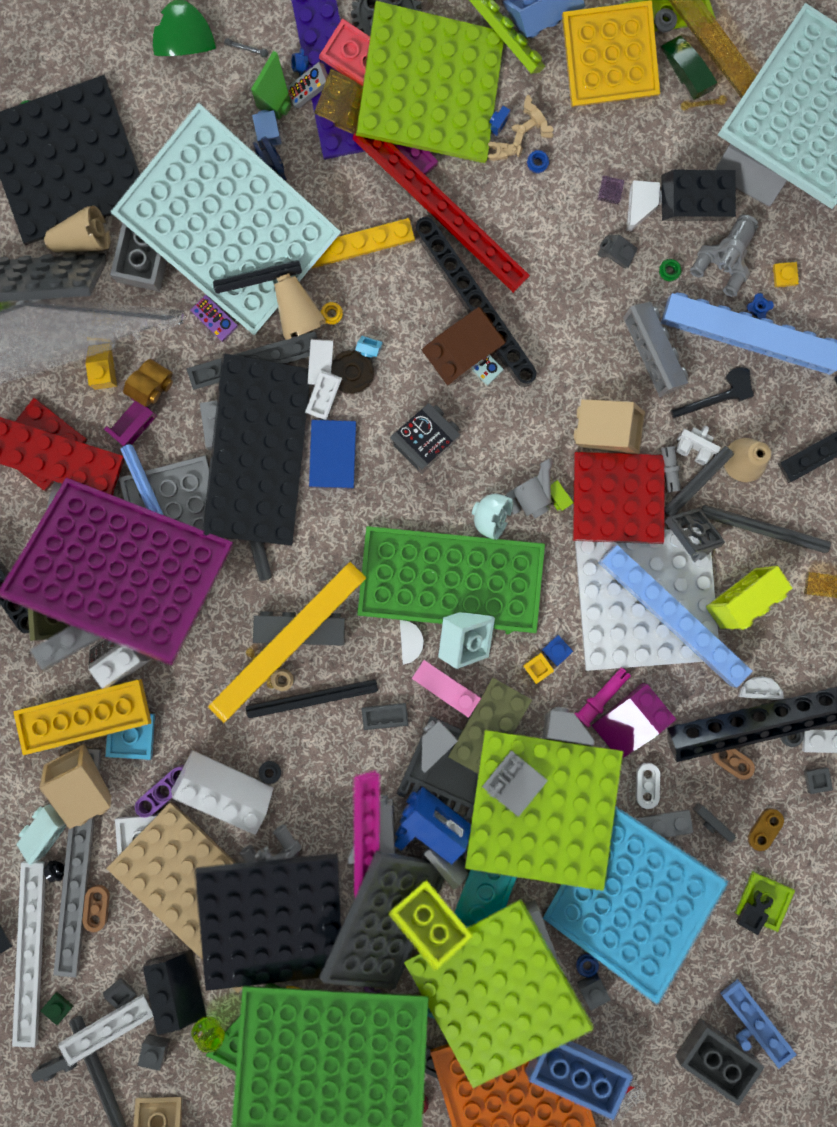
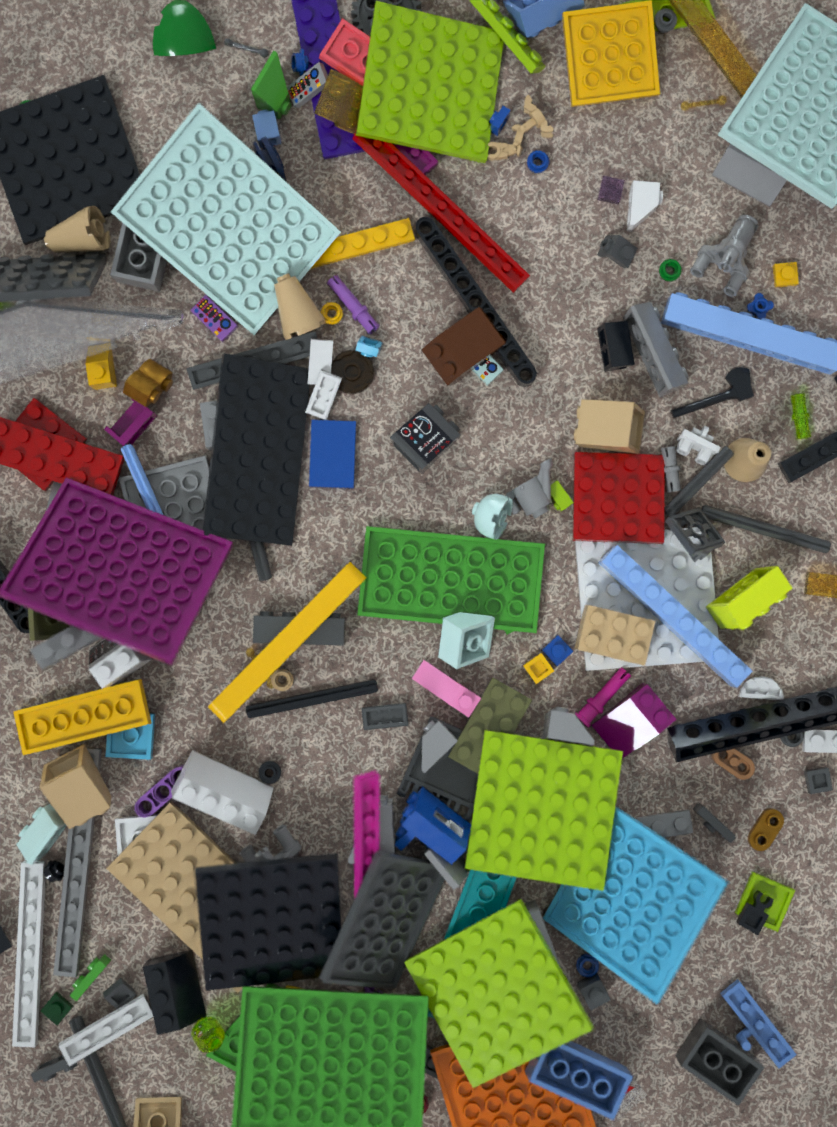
medium nougat plate [82,885,110,932] -> none
dark grey brick [137,1034,170,1071] -> none
black axle [213,260,302,294] -> none
neon yellow brick [389,881,473,971] -> none
white tile [400,620,424,665] -> none
light grey hinge [482,750,548,817] -> none
white plate [635,762,660,809] -> none
dark green slope [661,36,718,100] -> none
black brick [661,169,736,221] -> none
none -> bright green plate [69,954,111,1001]
none -> medium lavender pin [327,275,380,335]
none -> tan brick [574,605,655,666]
none -> black hinge [597,321,635,372]
none -> clear neon green pin [790,393,811,440]

